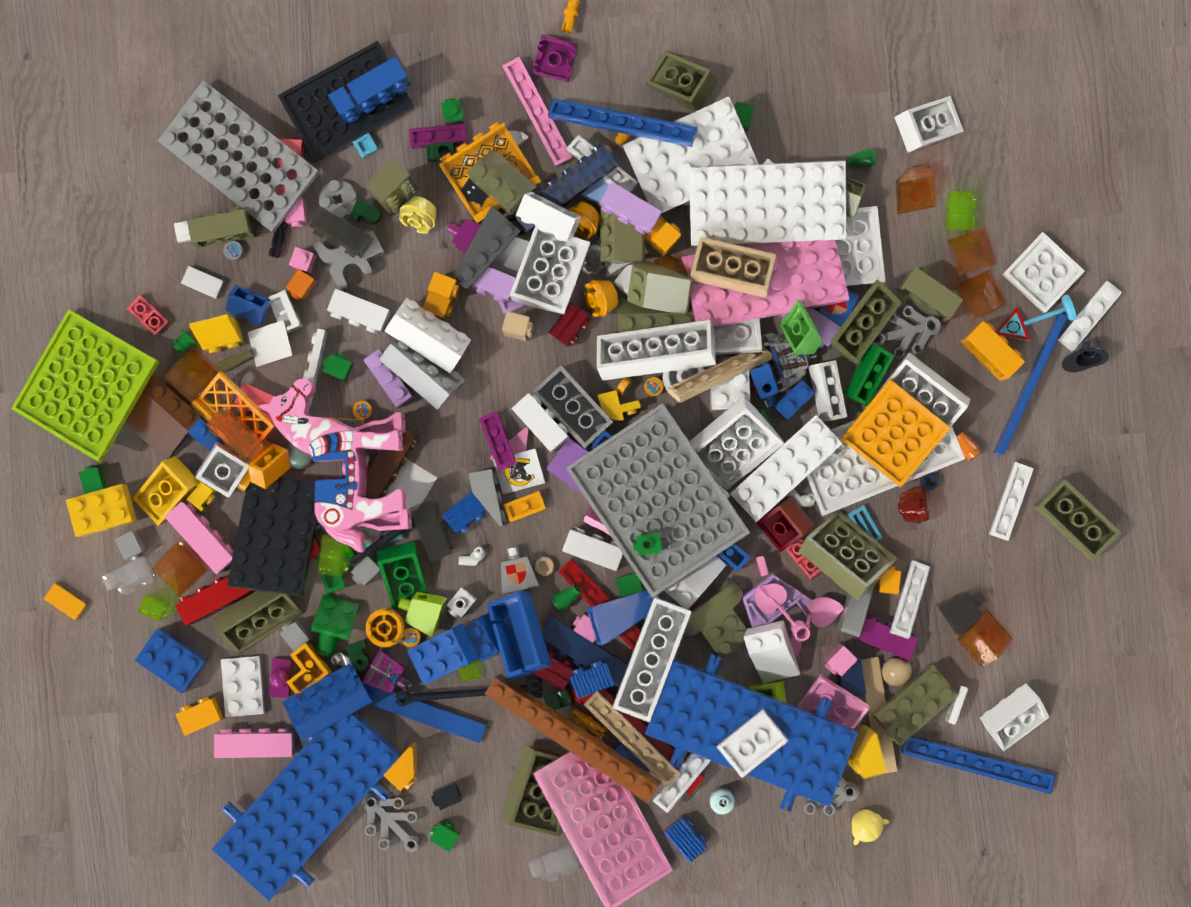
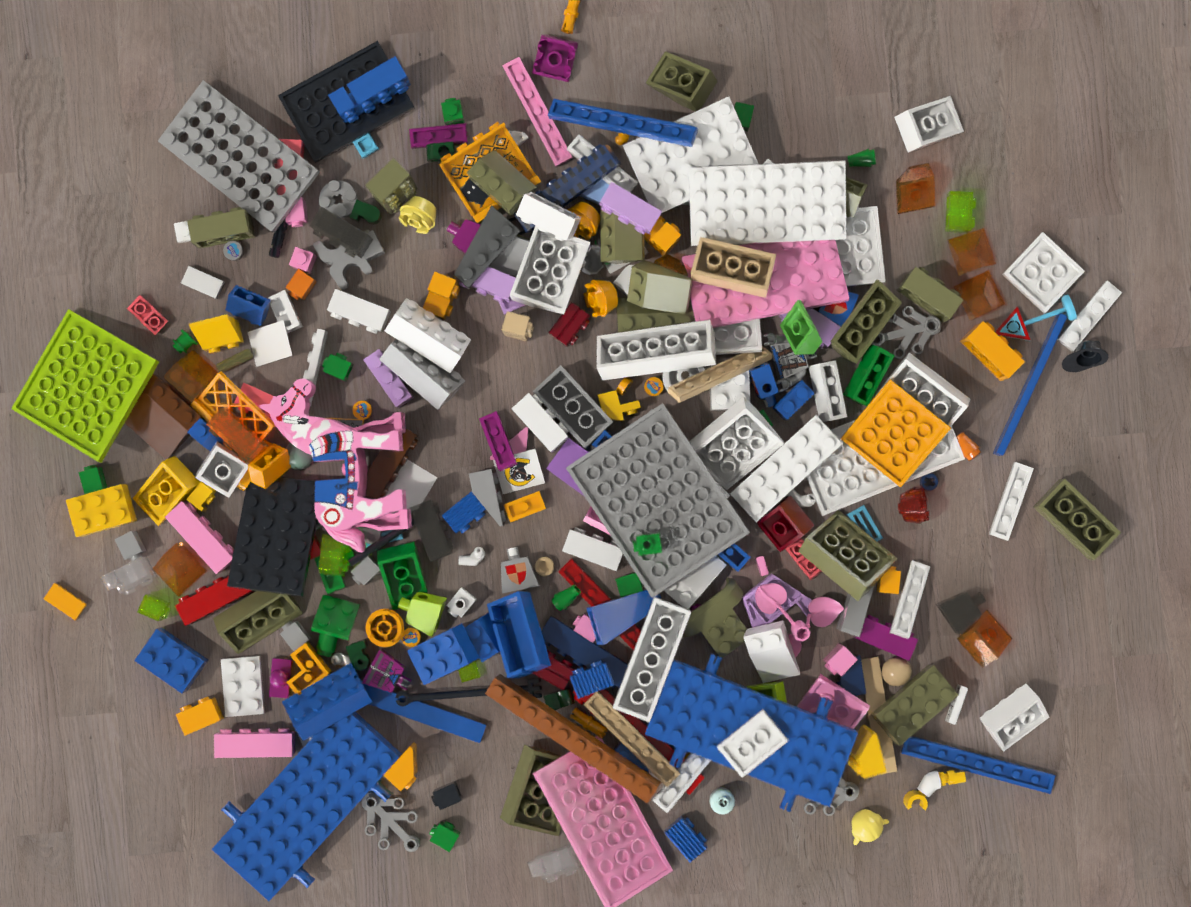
none -> yellow piece [903,770,966,810]

